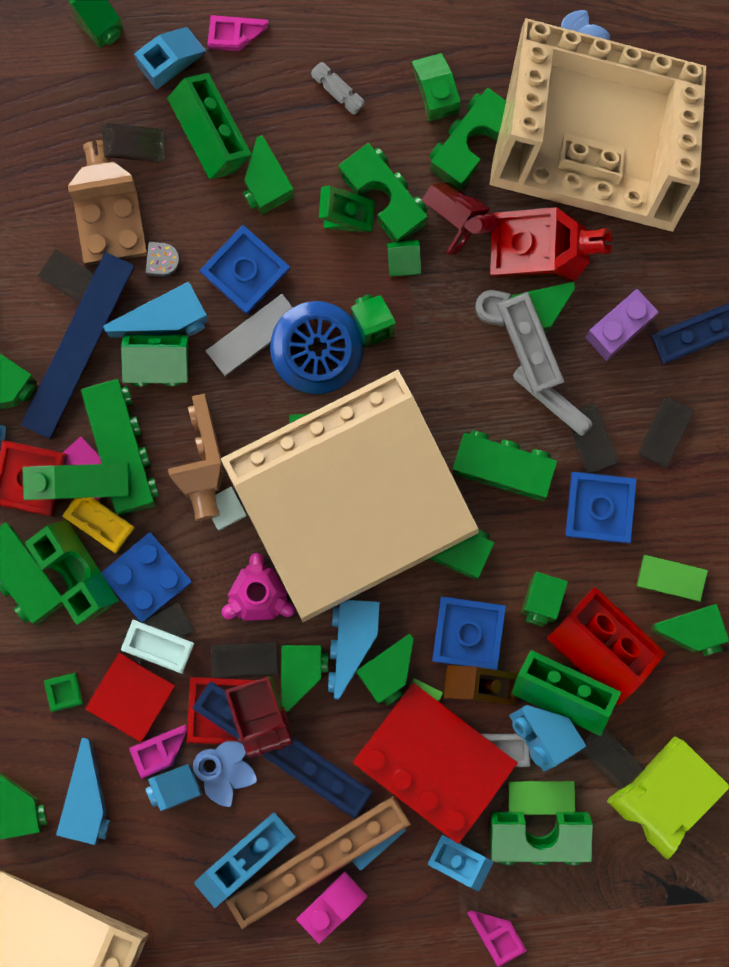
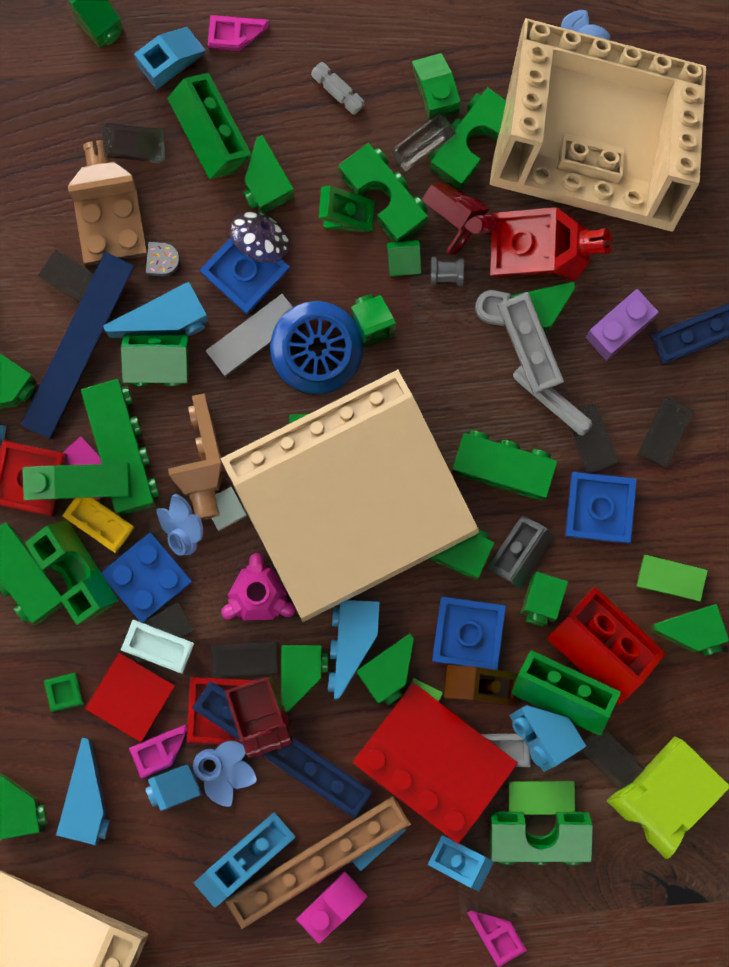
none -> medium blue plate [156,494,203,556]
none -> clear purple dish [230,210,290,263]
none -> clear smoke tile [391,112,457,172]
none -> dark grey bush [431,257,464,286]
none -> dark grey slope [487,515,554,589]

